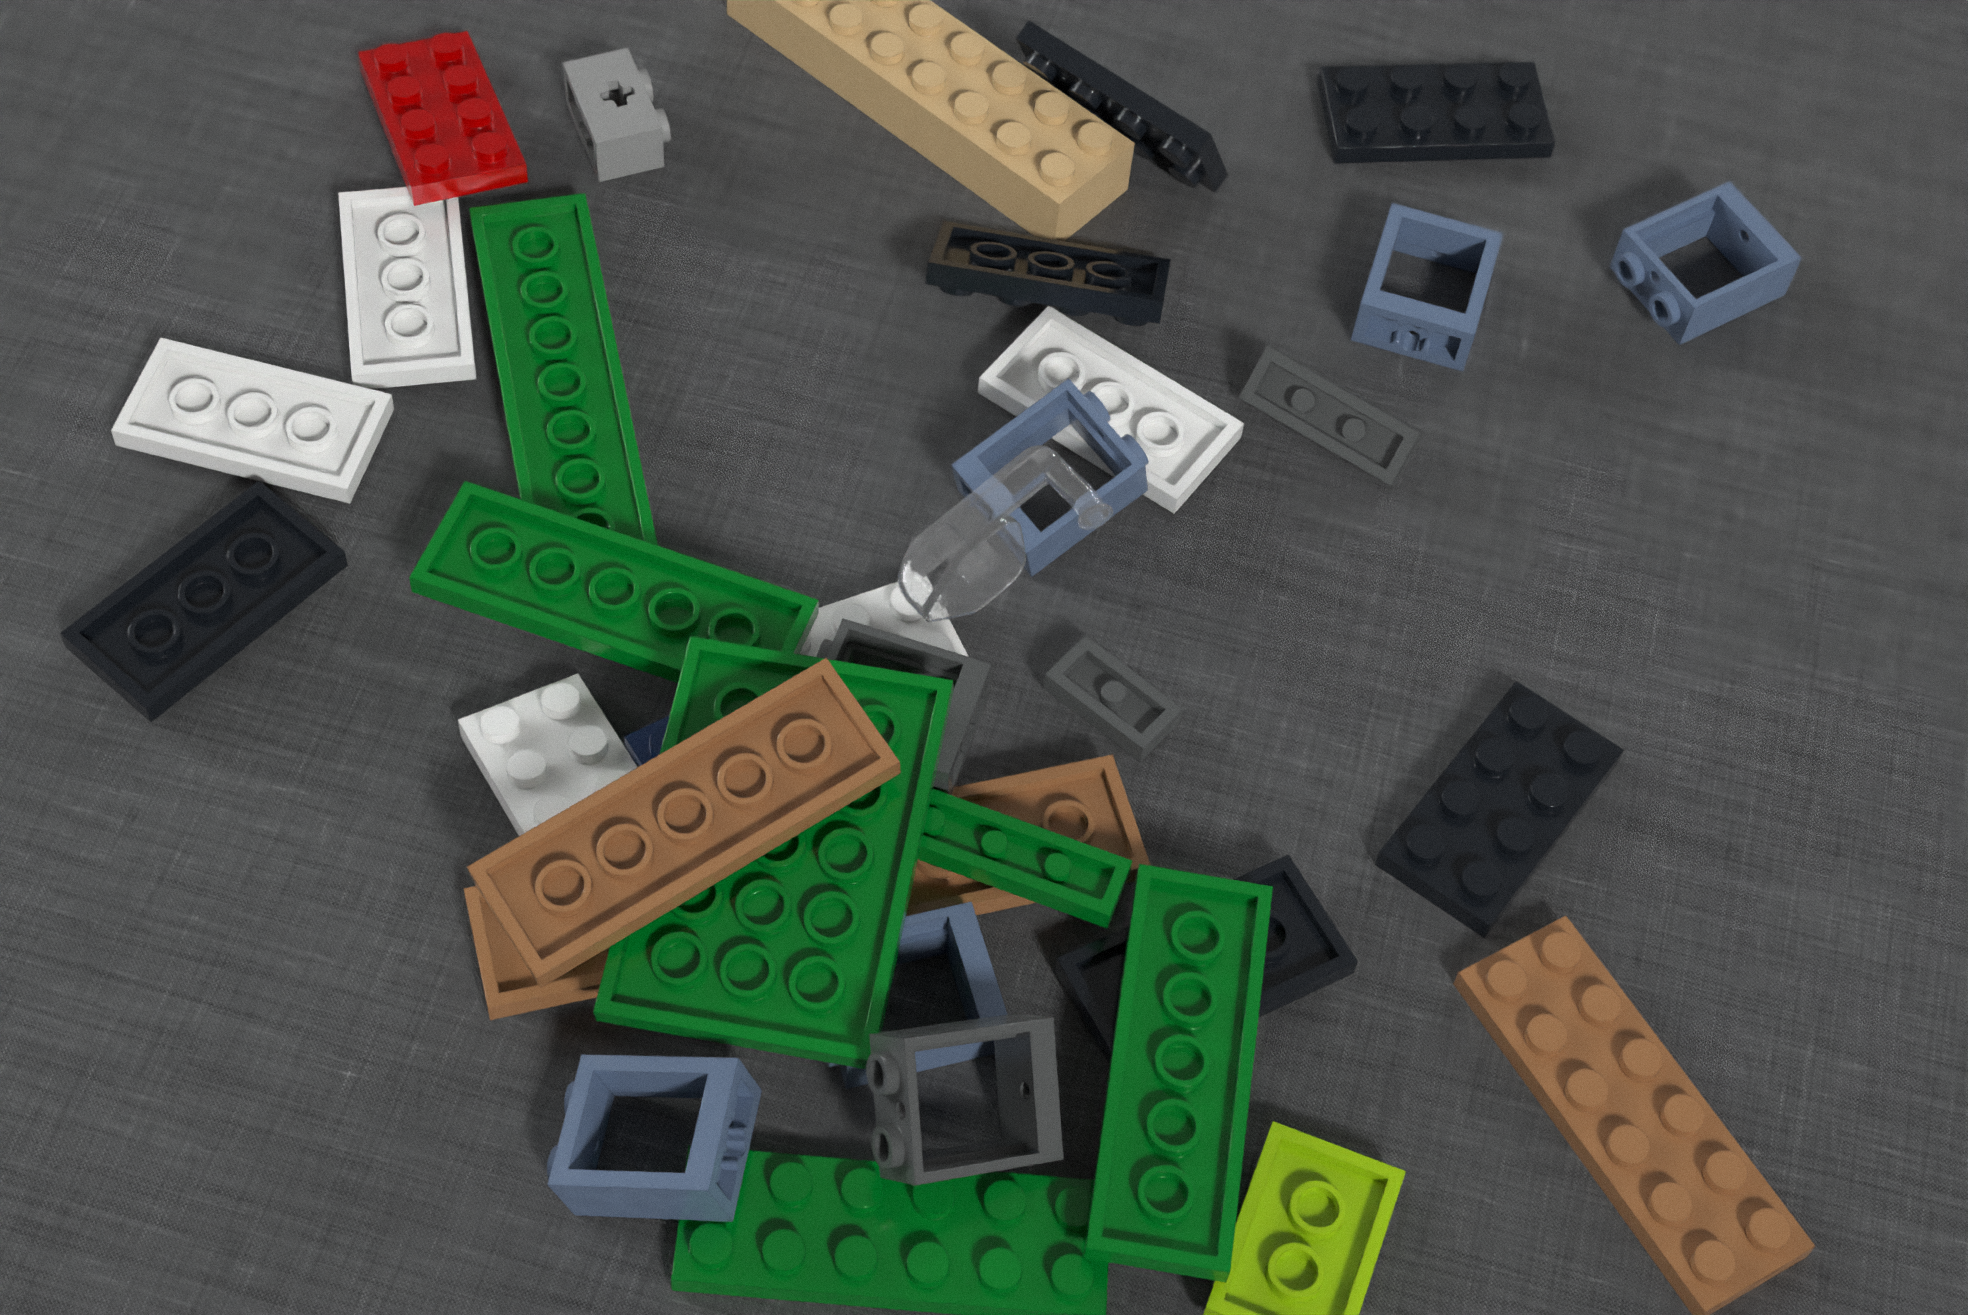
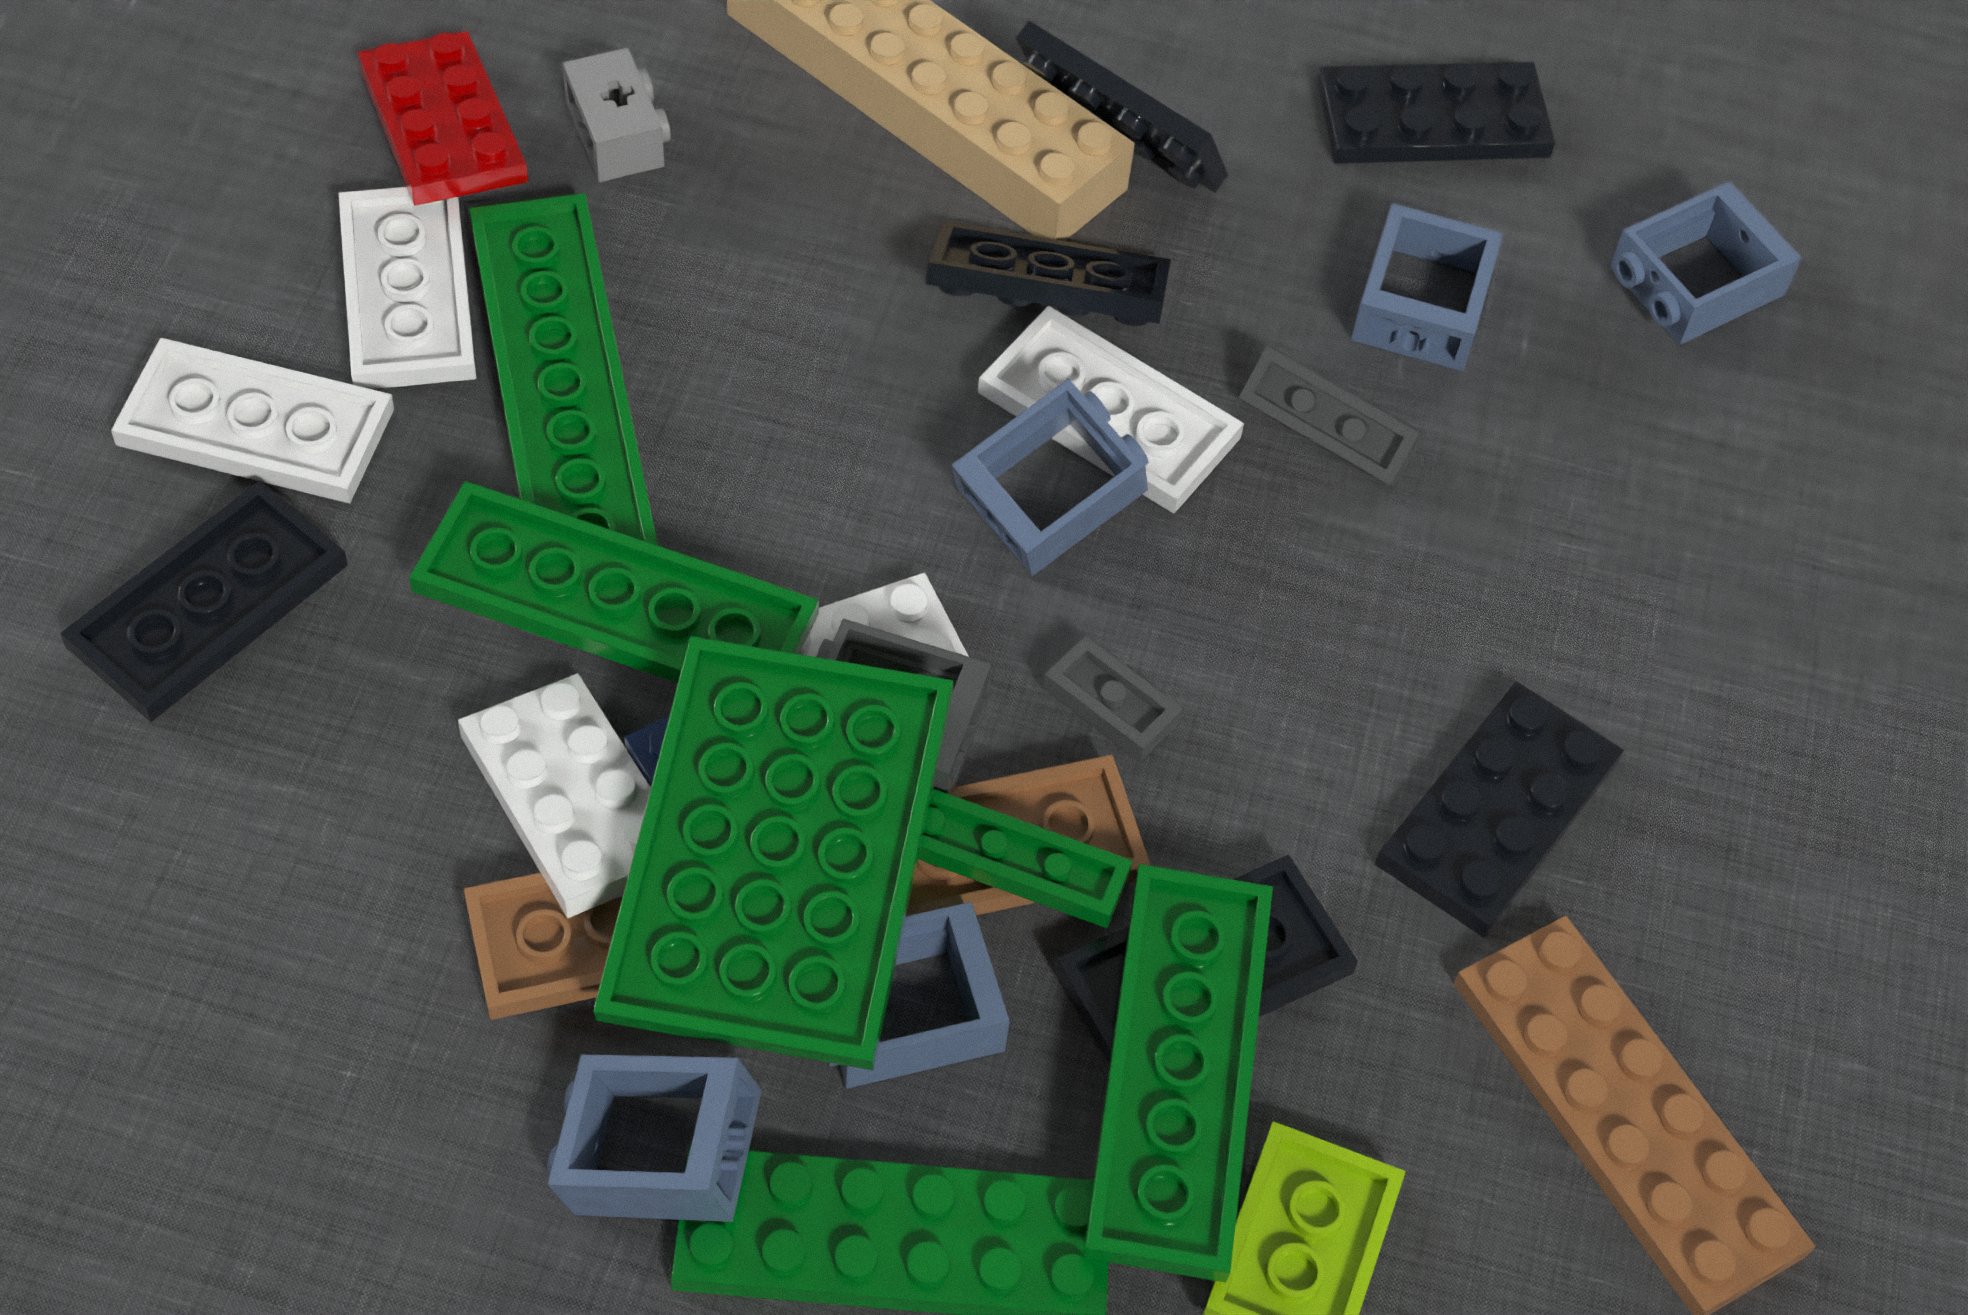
medium nougat plate [467,658,901,988] -> none
dark grey window [866,1013,1064,1185] -> none
clear piece [898,445,1113,623] -> none

